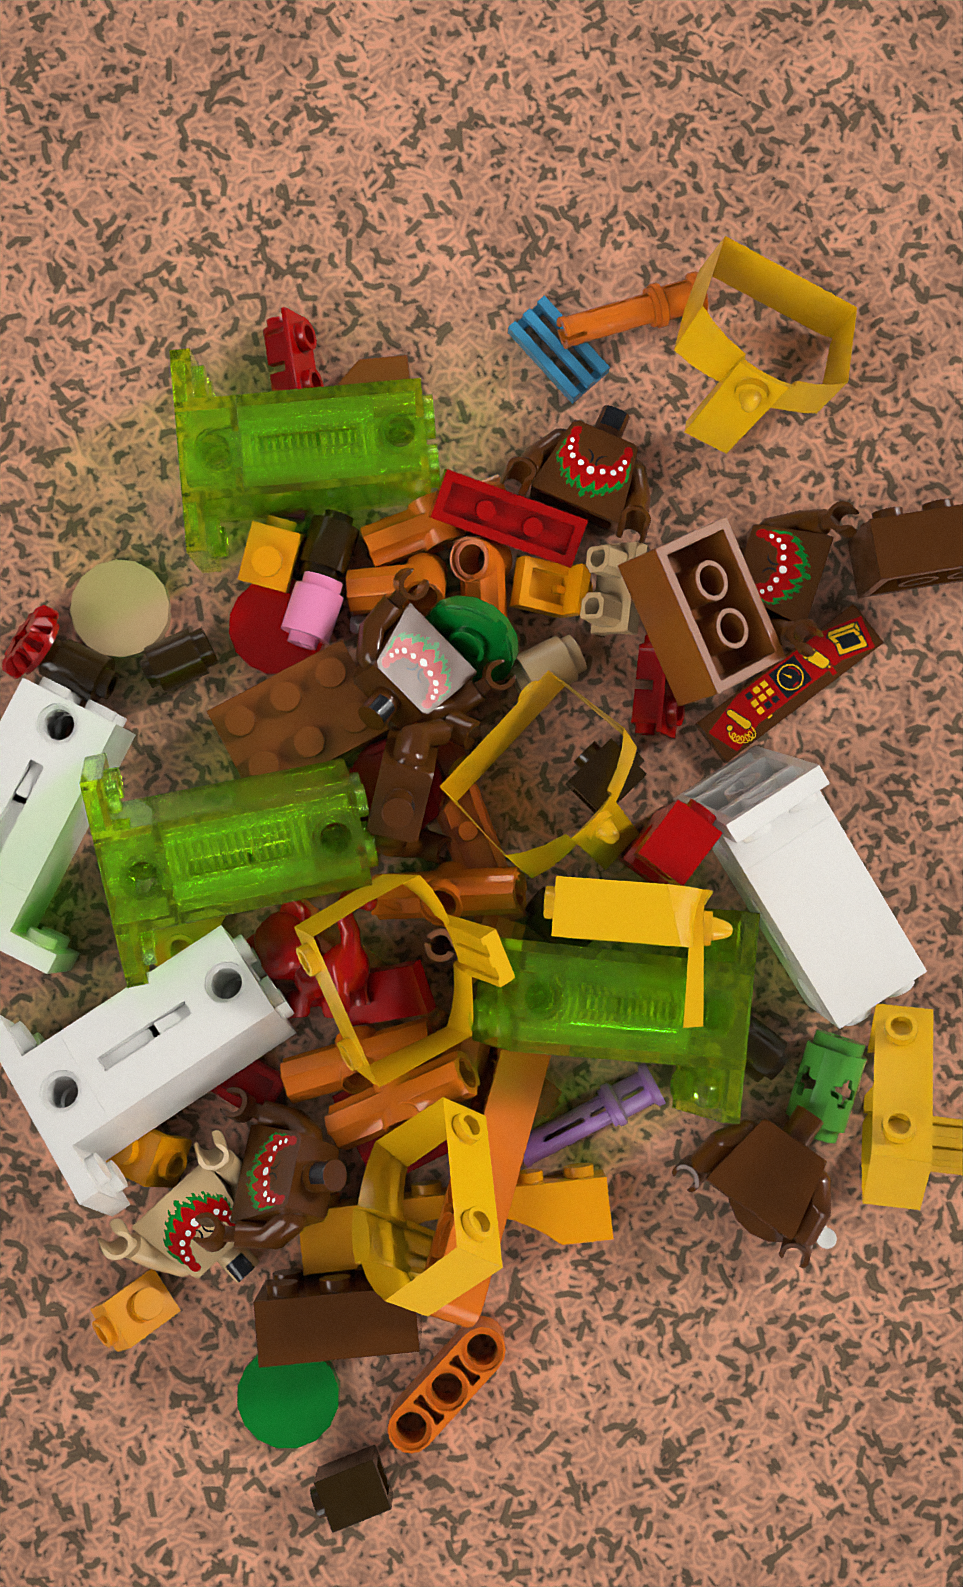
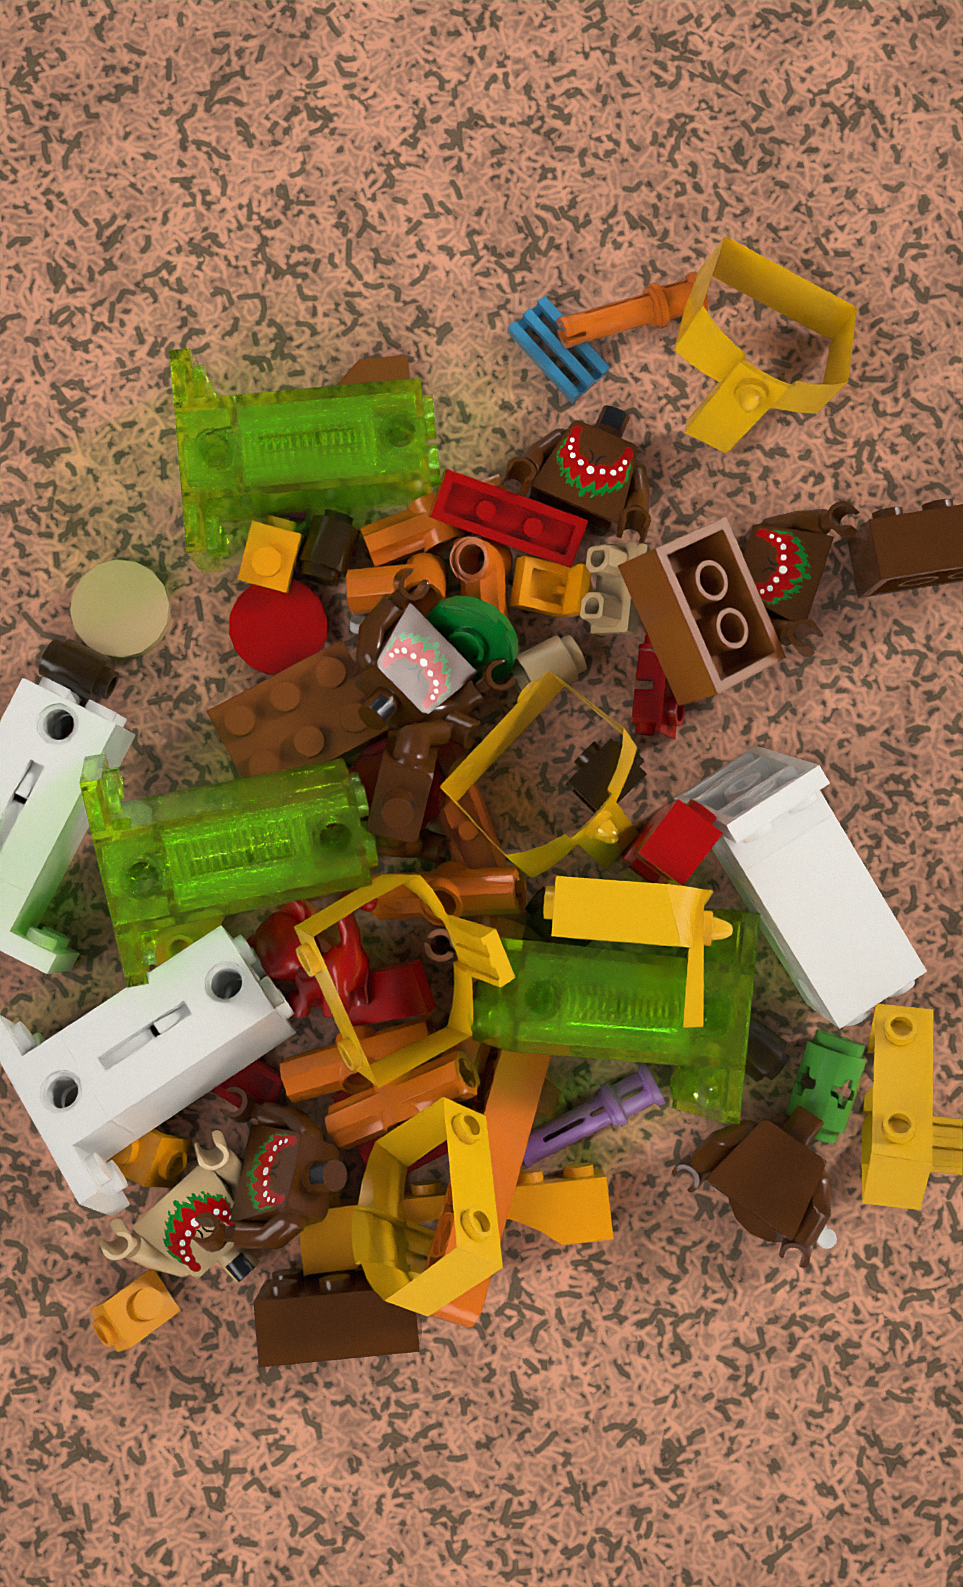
red gear [2,605,59,679] -> none
dark brown brick [139,627,219,693] -> none
green tile [237,1353,340,1449] -> none
red hinge [263,307,324,418] -> none
bright pink brick [281,571,344,650] -> none
dark brown brick [310,1444,393,1533] -> none
orange beam [387,1316,506,1454] -> none
tile [695,604,884,763] -> none

